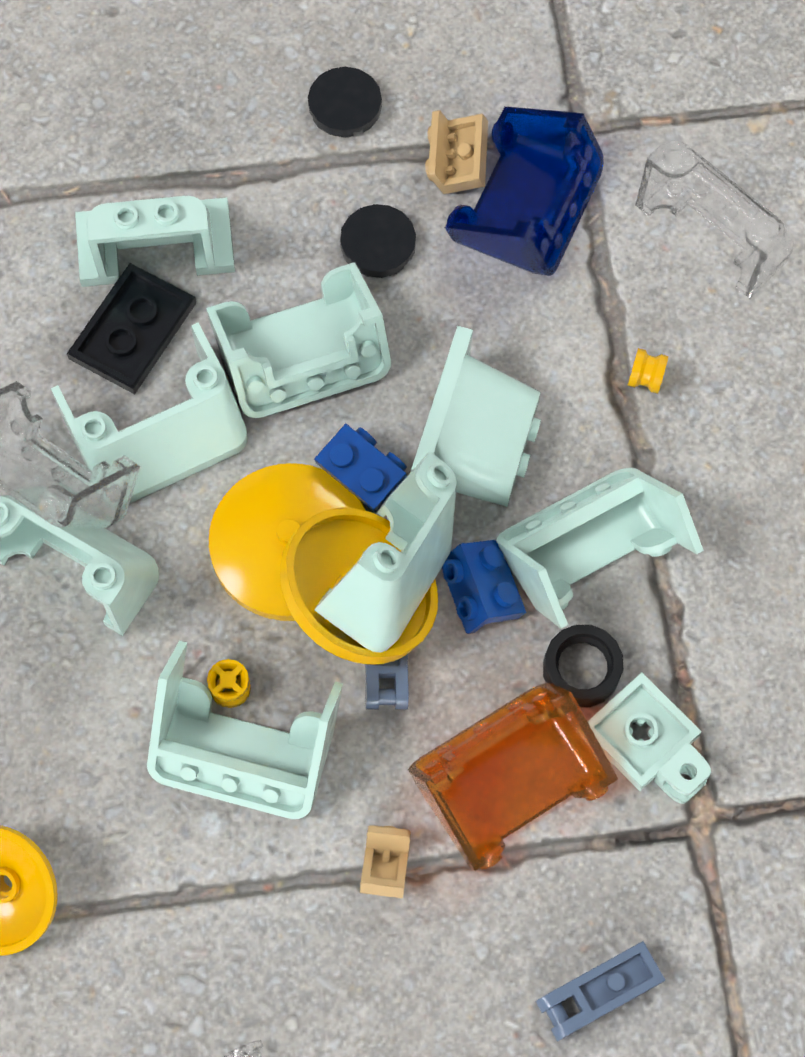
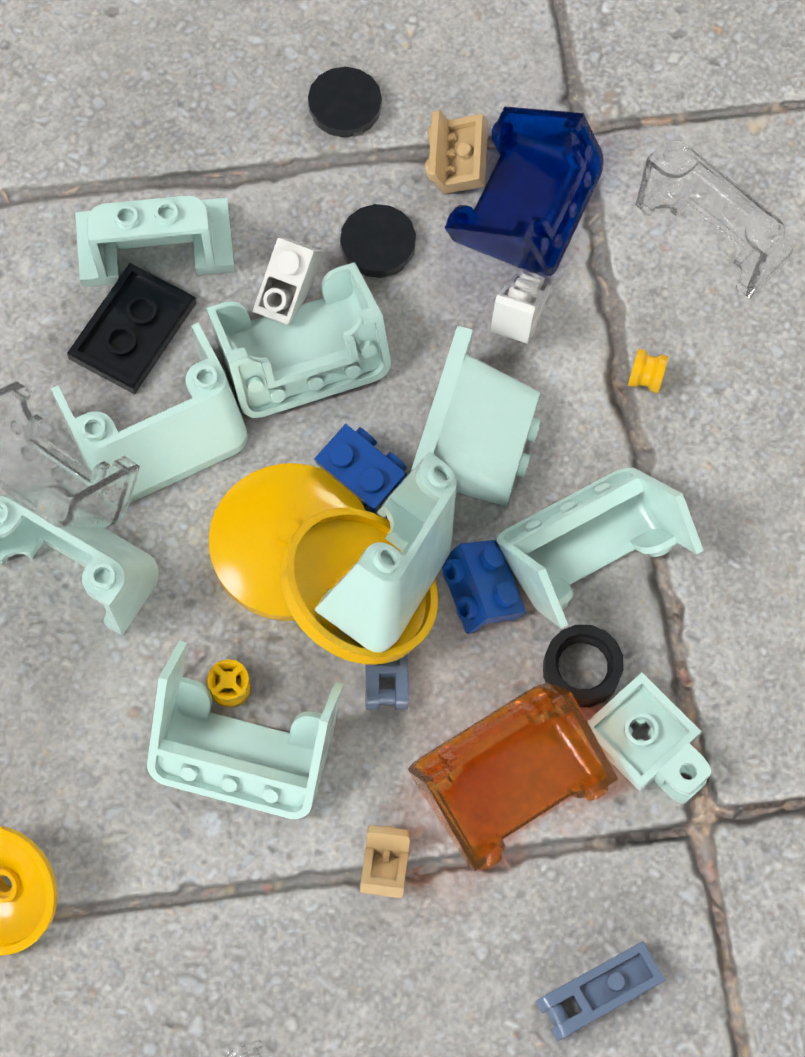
none -> white slope [252,237,324,325]
none -> white slope [490,271,552,344]

